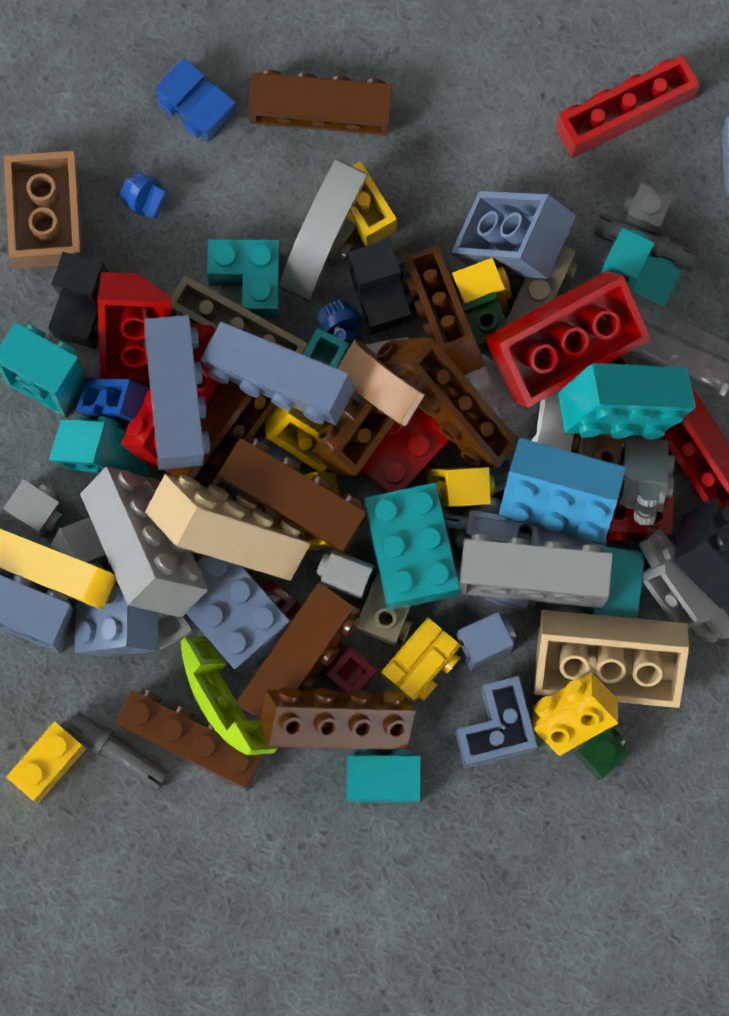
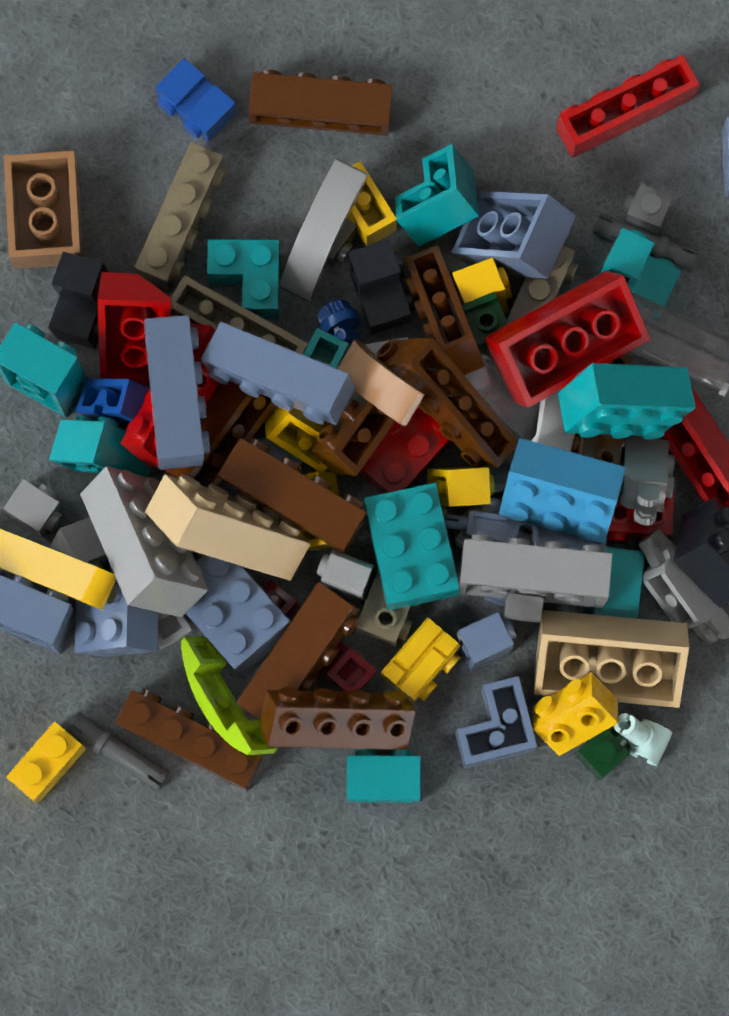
blue piece [120,172,168,219] -> none
none -> dark tan brick [134,142,227,291]
none -> teal brick [394,144,479,247]
none -> flat silver slope [504,593,543,623]
none -> light aqua pin [614,713,673,766]

